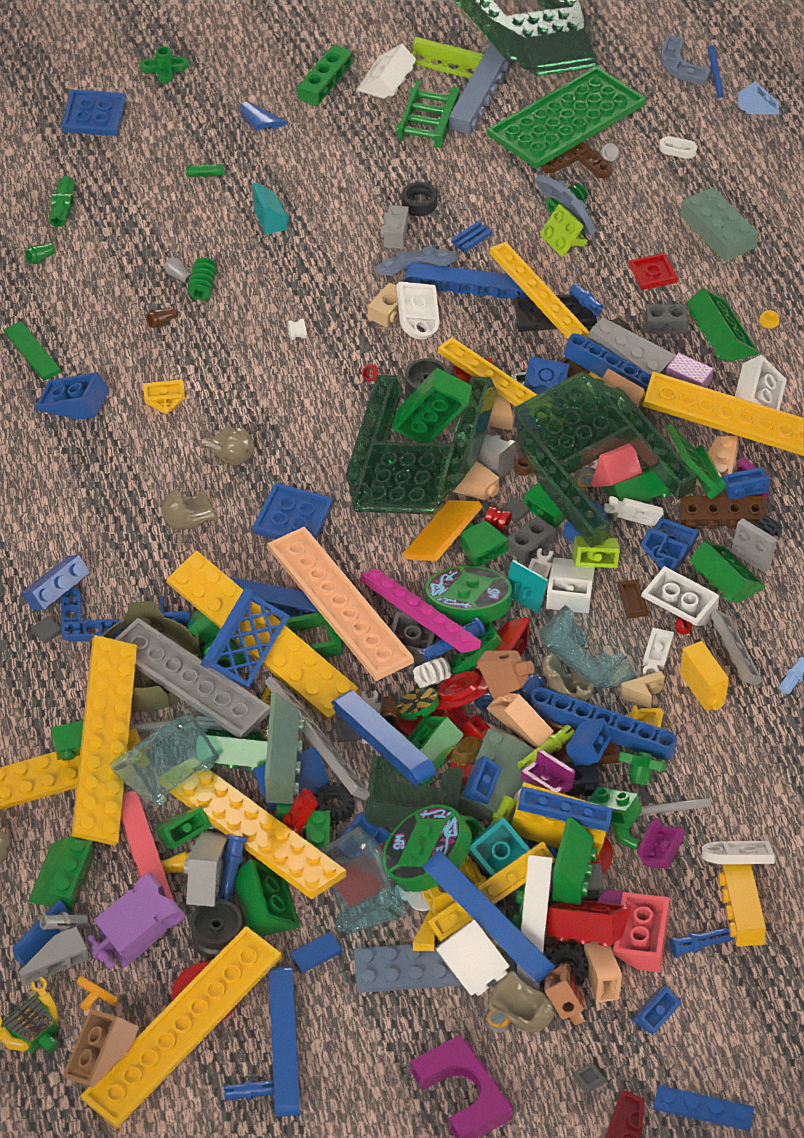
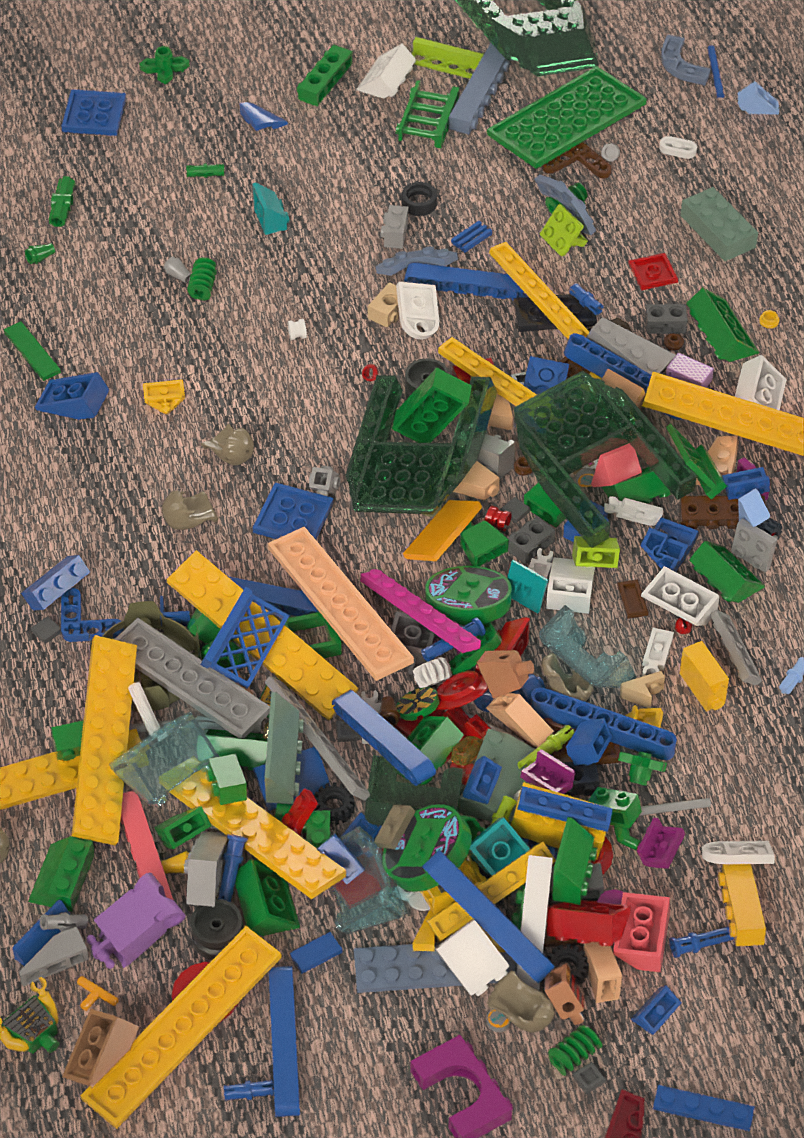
reddish brown cone [146,307,177,328] -> none
none -> white axle [128,682,165,744]
none -> brick [206,754,247,805]
none -> light grey brick [309,466,341,496]
none -> tile [317,834,365,885]
none -> dark tan plate [374,805,415,849]
none -> green piece [548,1025,602,1076]
none -> reddish brown plate [664,333,684,350]
none -> light blue slope [738,488,770,527]

